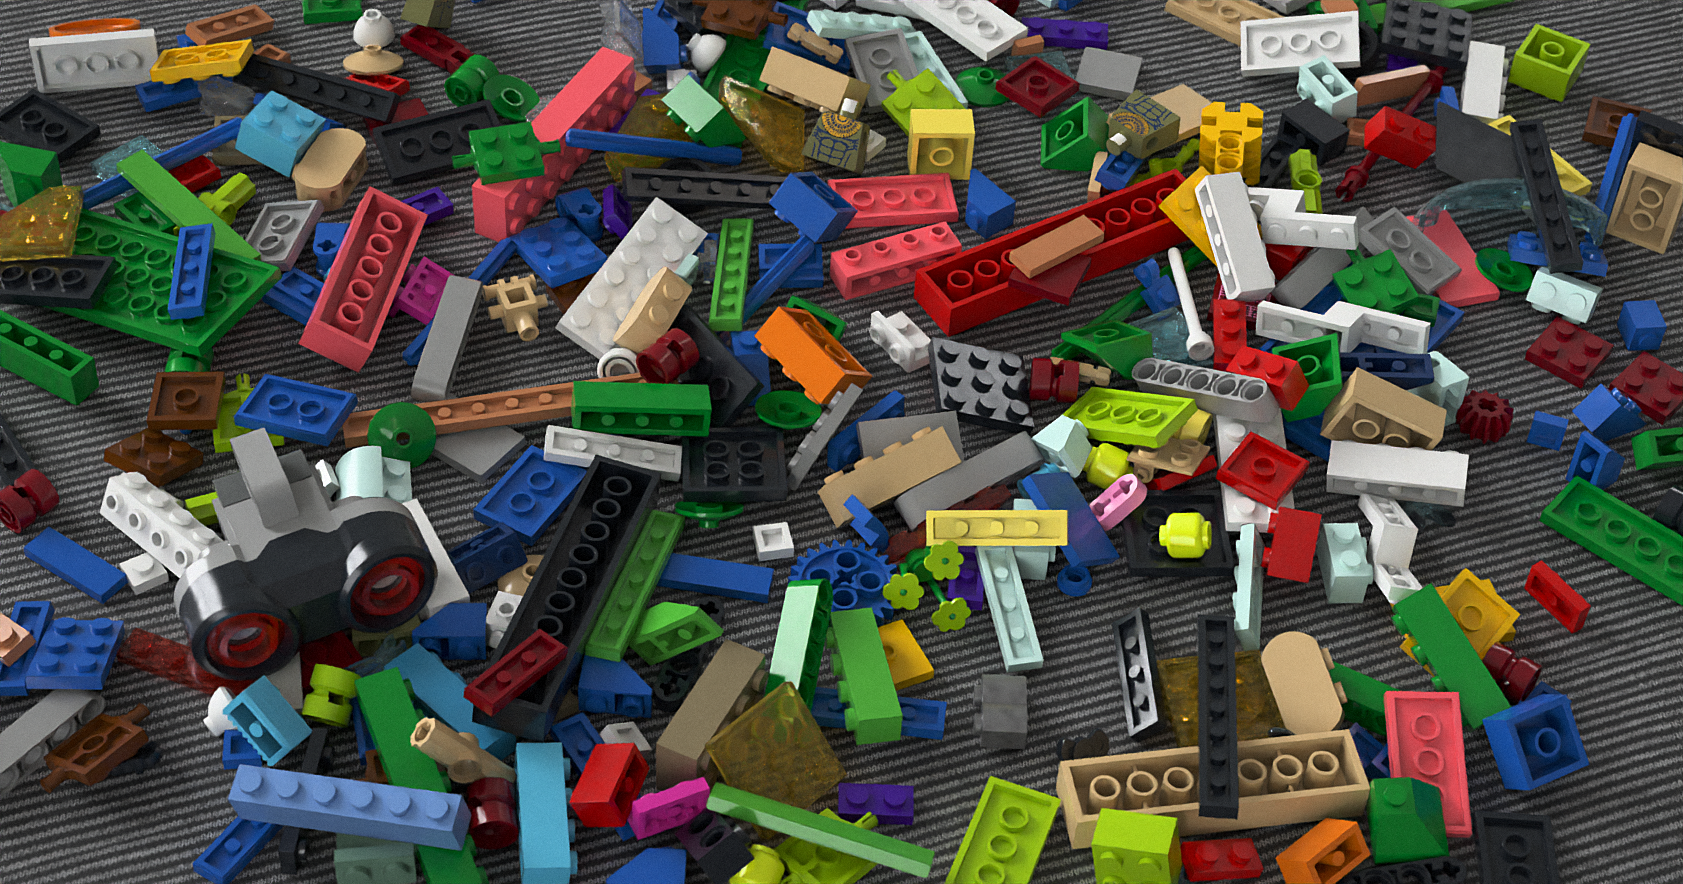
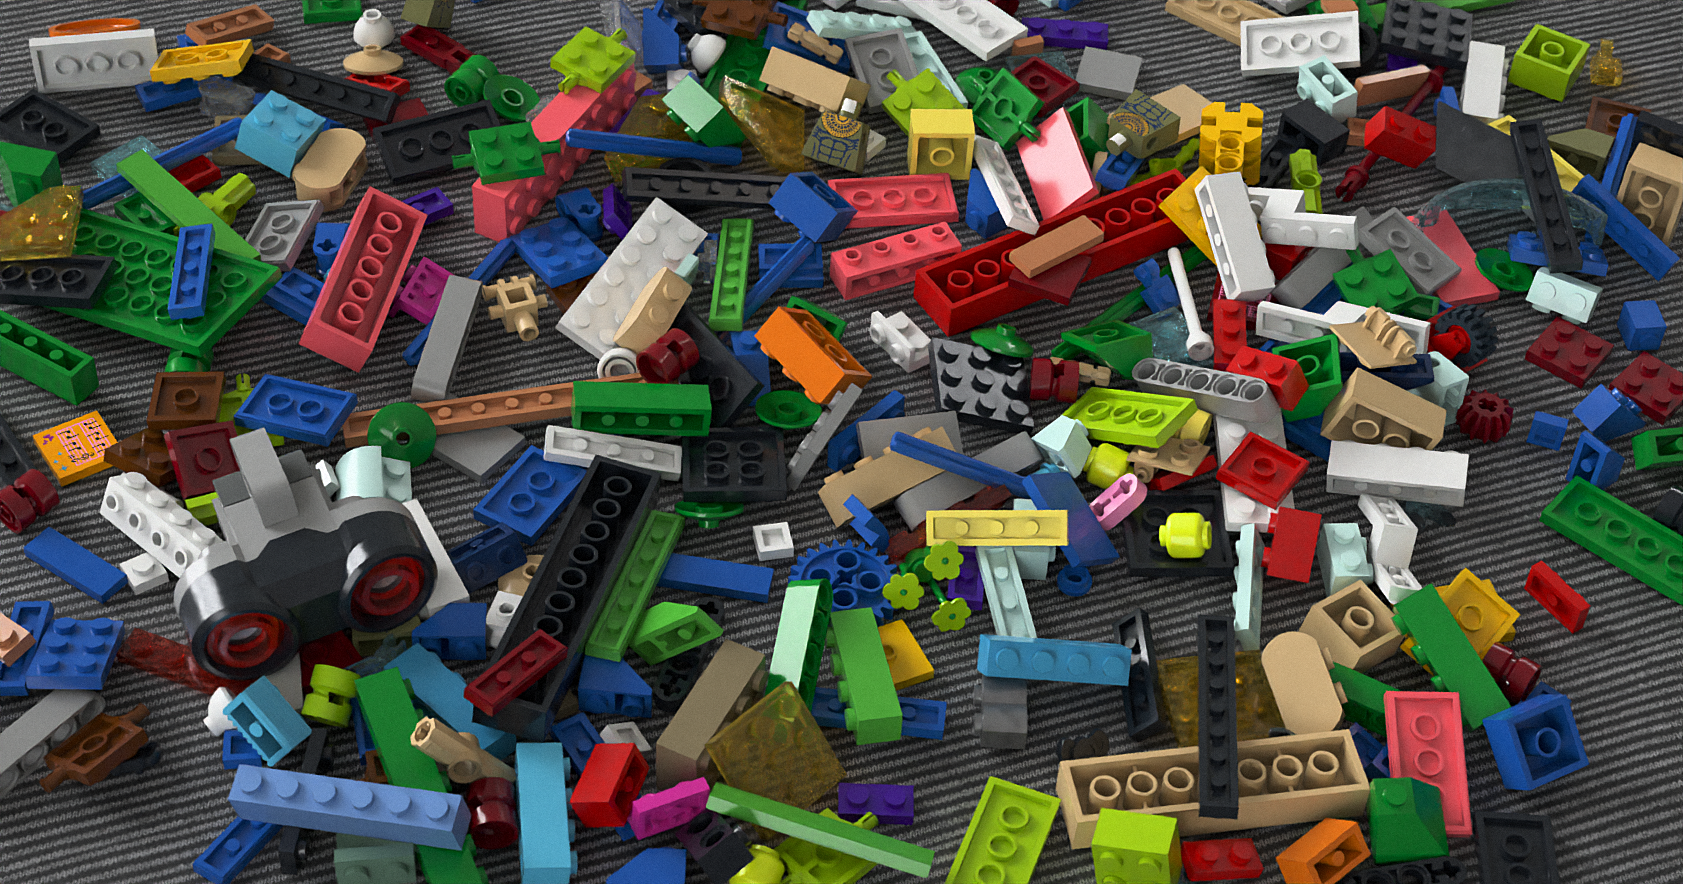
none -> light orange tile [33,410,118,487]
none -> dark red plate [164,420,240,500]
none -> lime plate [550,26,636,94]
none -> blue axle [890,432,1031,499]
none -> green plate [970,67,1045,151]
none -> green dish [970,323,1034,358]
none -> white tile [973,135,1040,235]
none -> dark azure brick [977,634,1132,686]
none -> tile [1016,107,1099,220]
none -> tan brick [1298,579,1406,673]
none -> tan hinge [1329,306,1417,369]
none -> black plate [1425,303,1498,373]
none -> olive slope [1547,128,1615,181]
none -> blue plate [1570,173,1680,281]
none -> clear yellow plate [1589,39,1623,87]

